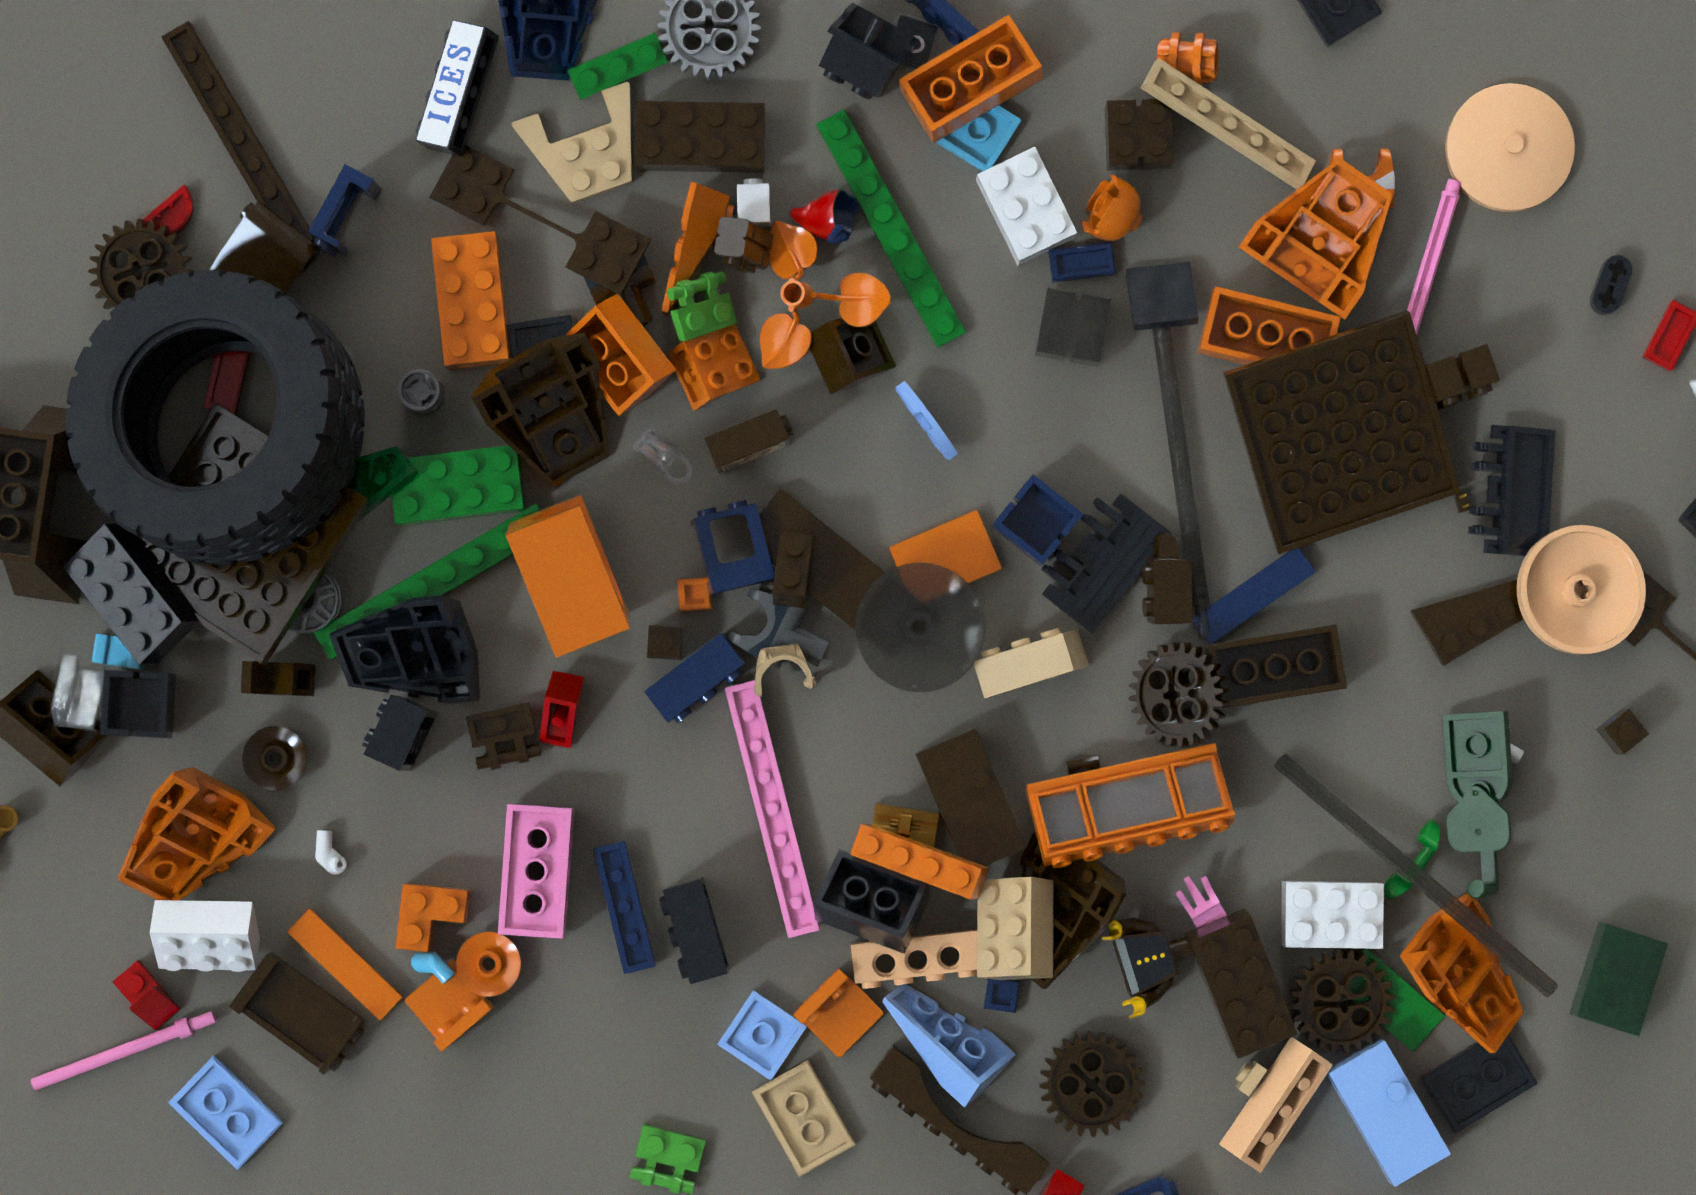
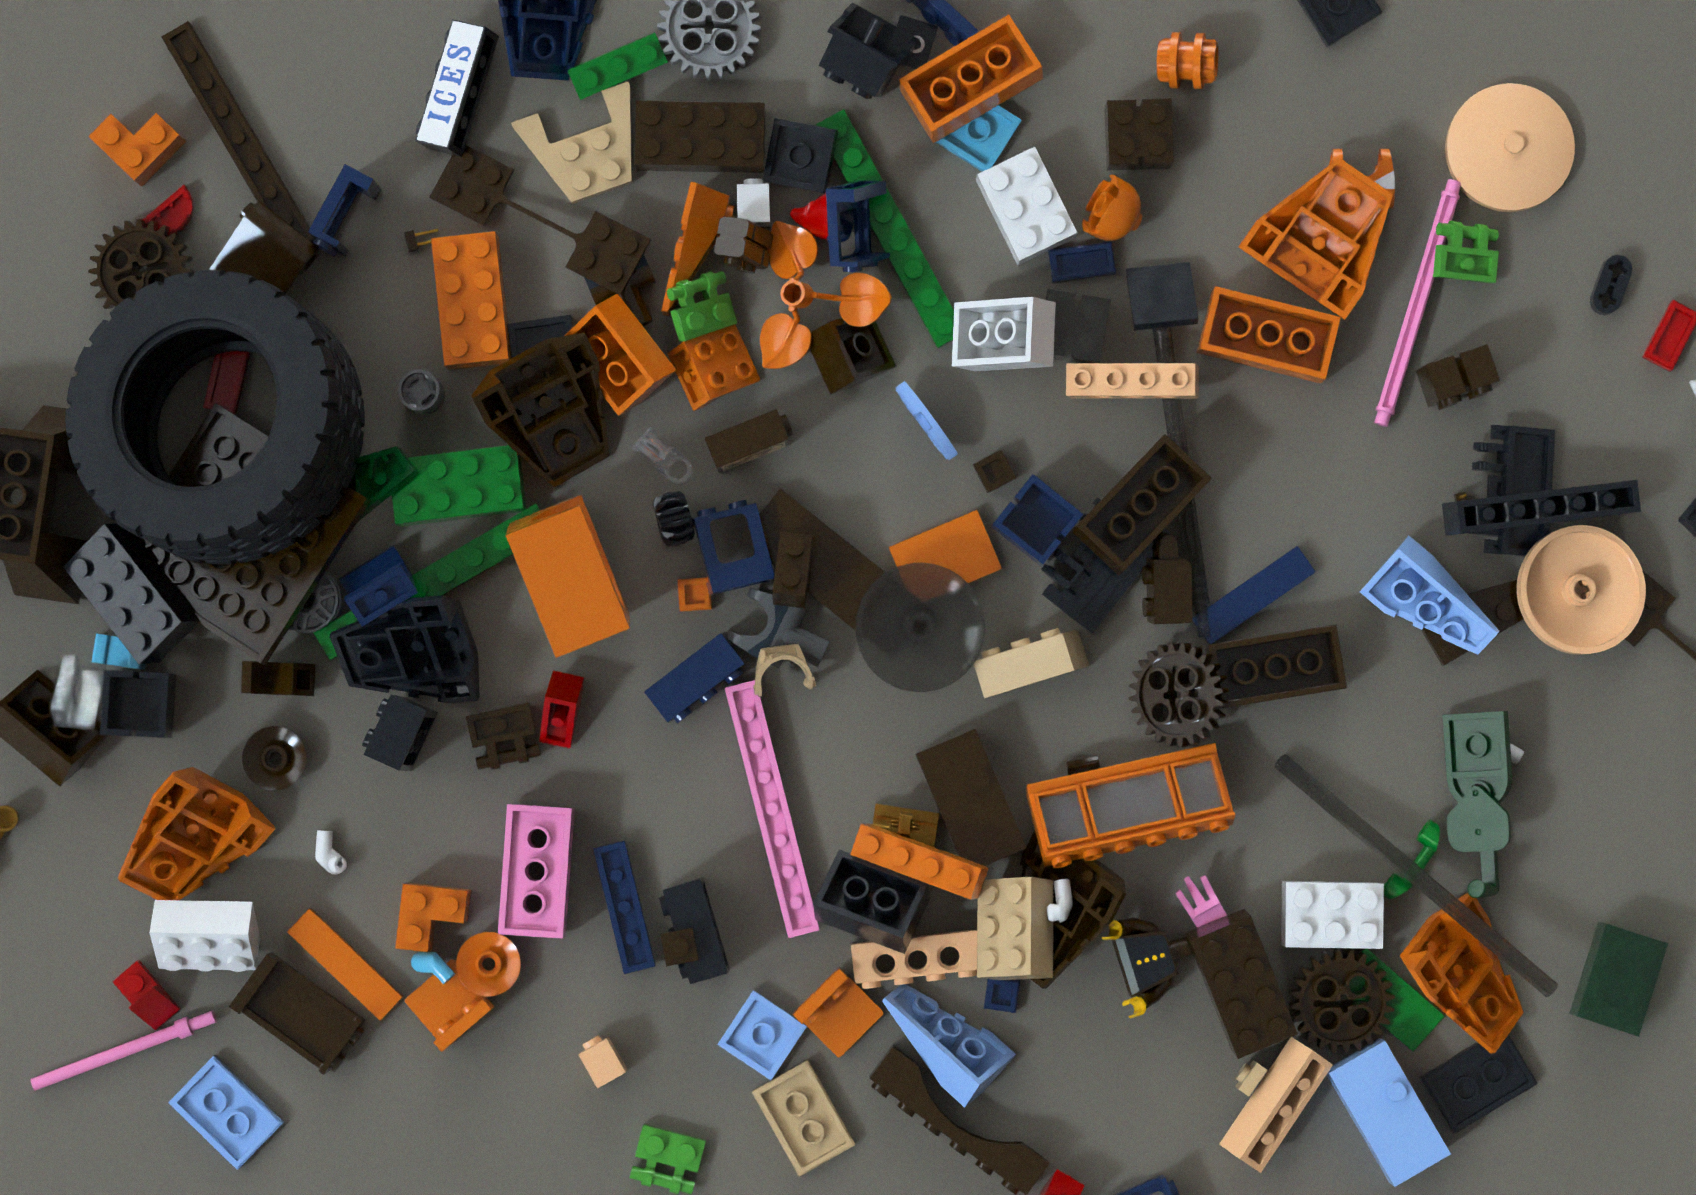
dark brown brick [647,625,683,660] -> none
dark brown gear [1039,1031,1144,1137] -> none
tan plate [1141,59,1316,190] -> none
dark brown plate [1223,310,1461,554] -> none
dark brown brick [1596,709,1649,754] -> none
none -> orange brick [88,113,186,187]
none -> dark blue window [339,545,418,627]
none -> dark brown piece [404,229,438,252]
none -> light nougat brick [578,1035,628,1089]
none -> black gear [653,491,695,546]
none -> dark brown plate [660,927,699,967]
none -> black tile [763,118,838,193]
none -> dark blue window [826,180,890,272]
none -> white brick [952,297,1056,371]
none -> dark brown plate [973,450,1016,494]
none -> white arm [1047,879,1073,922]
none -> light nougat brick [1066,363,1199,399]
none -> dark brown brick [1072,434,1212,576]
none -> light blue wedge [1360,535,1499,655]
none -> bright green plate [1433,221,1499,283]
none -> black brick [1442,480,1641,536]

